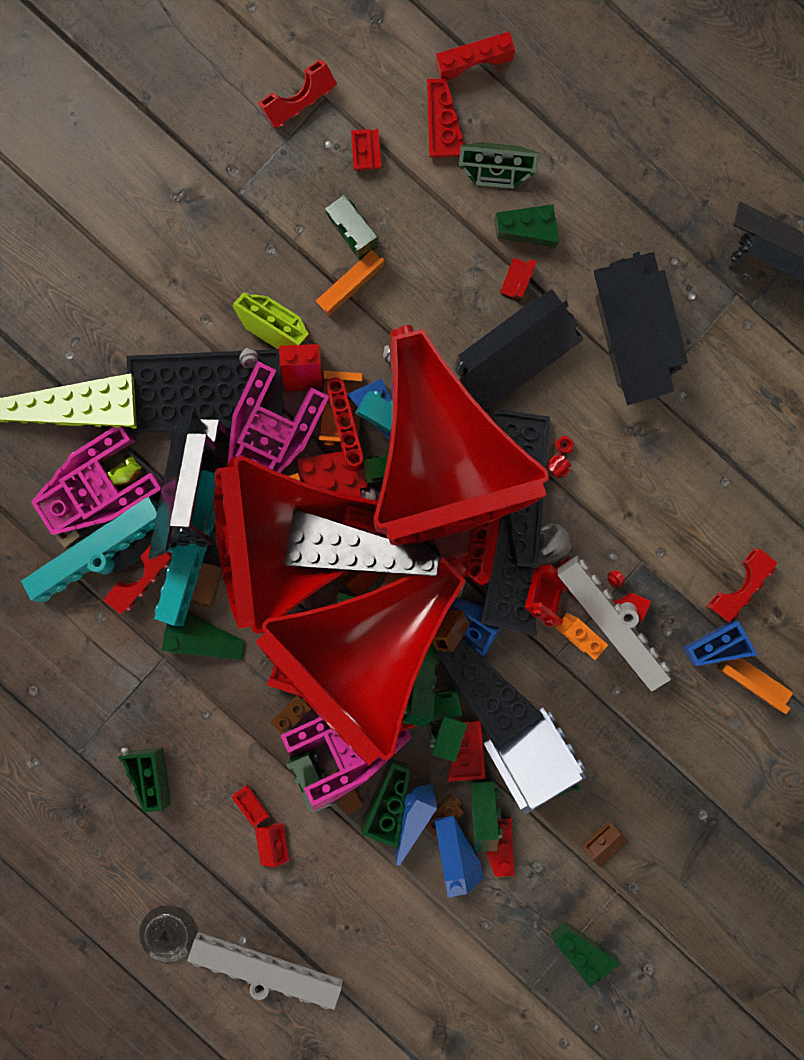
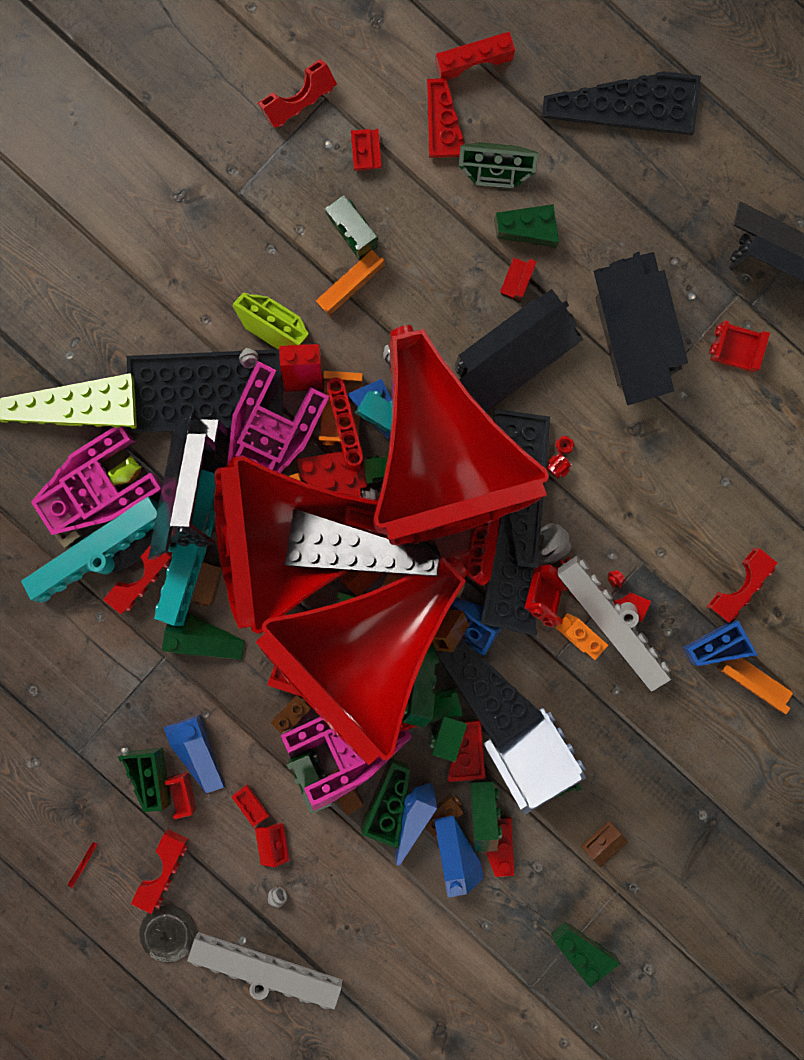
none -> red piece [67,842,98,889]
none -> red arch [131,829,188,914]
none -> blue wedge [164,715,225,793]
none -> red panel [165,772,197,819]
none -> light grey plate [268,887,287,907]
none -> black wing [541,71,701,135]
none -> red panel [709,320,770,373]

